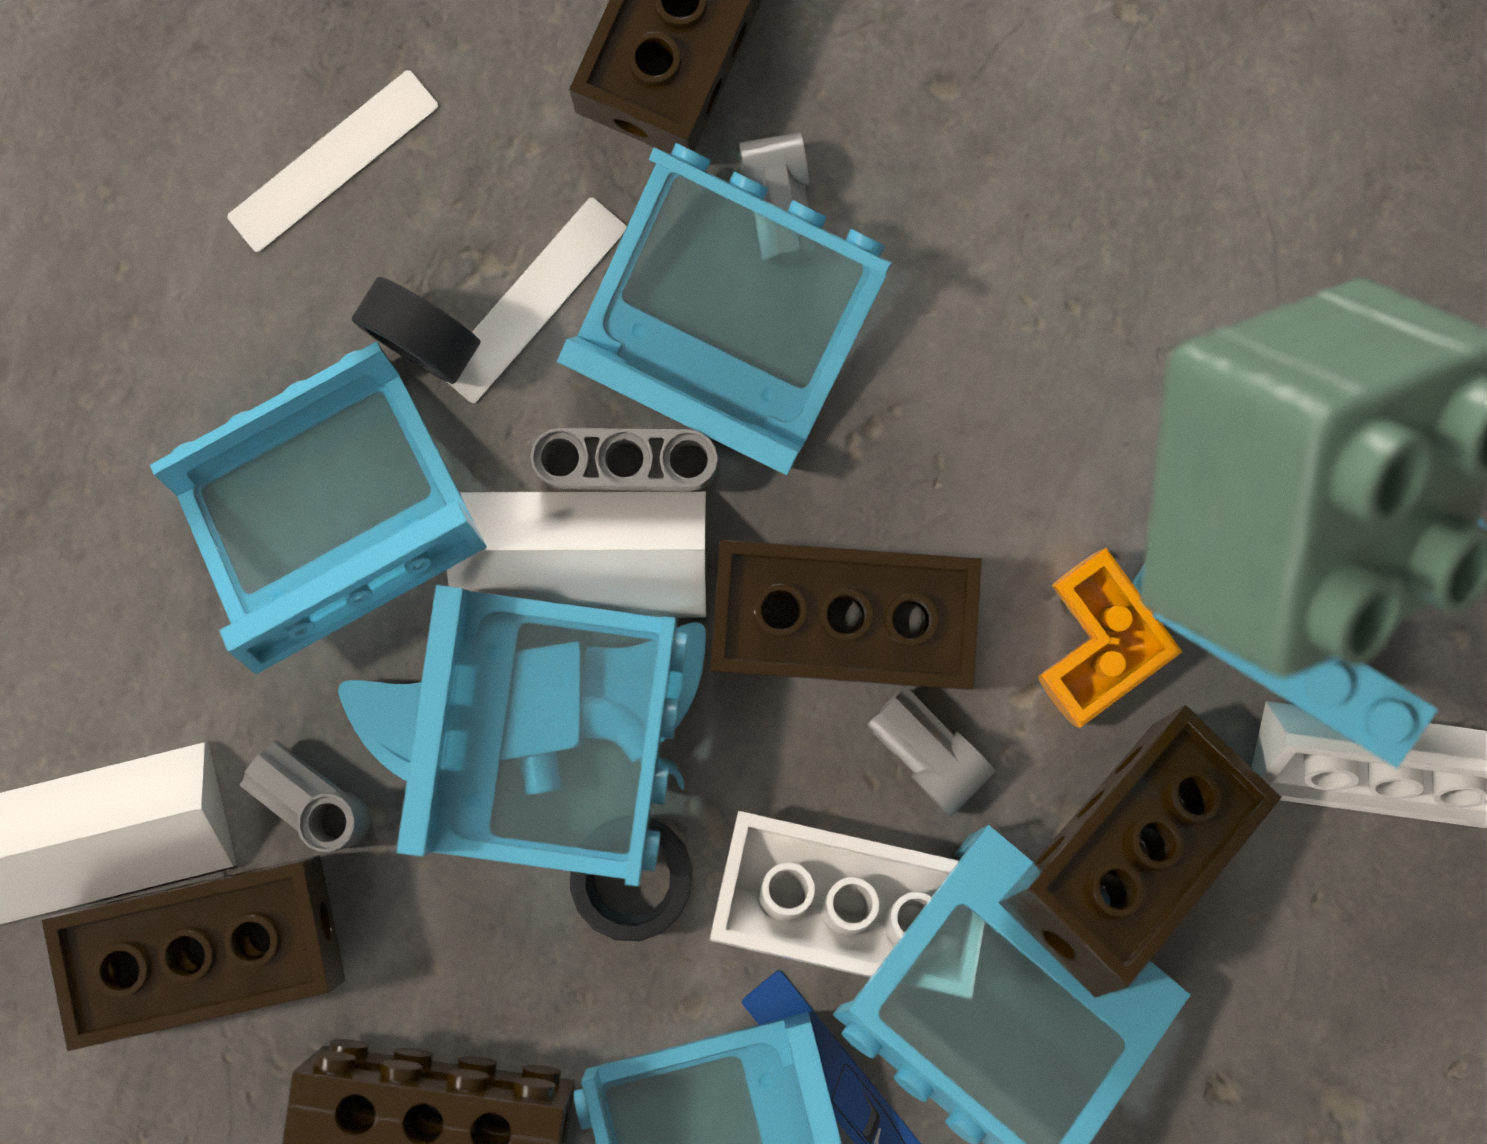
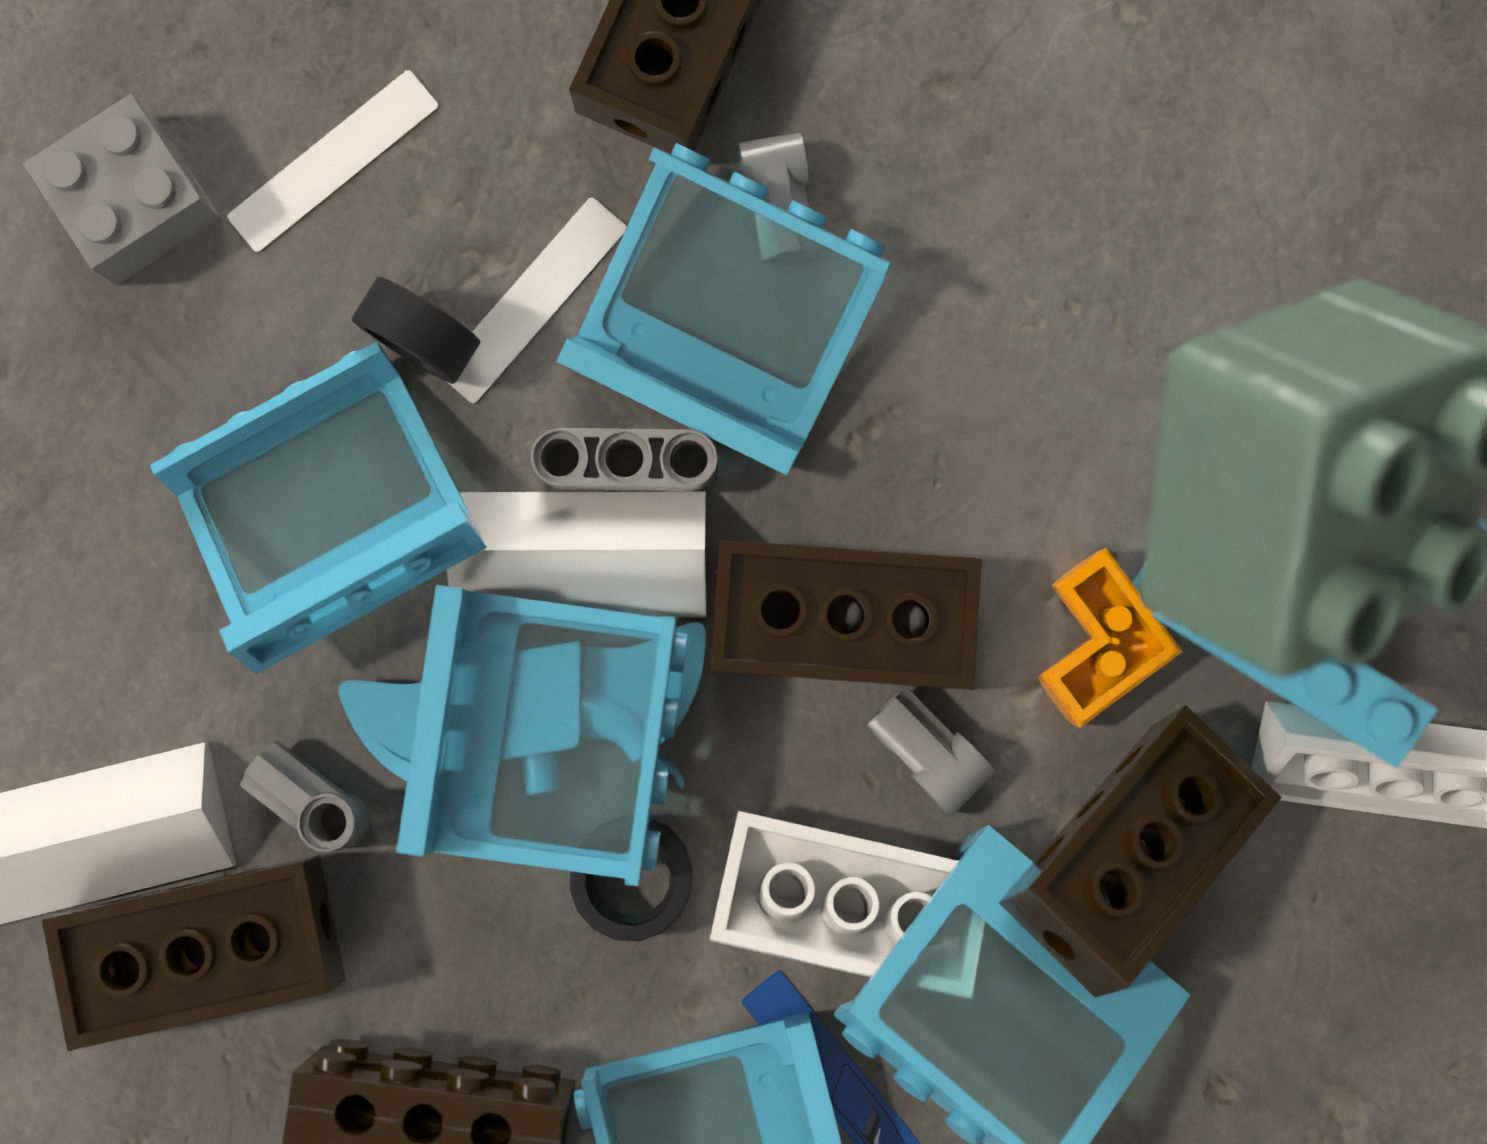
none -> light grey brick [22,93,221,285]

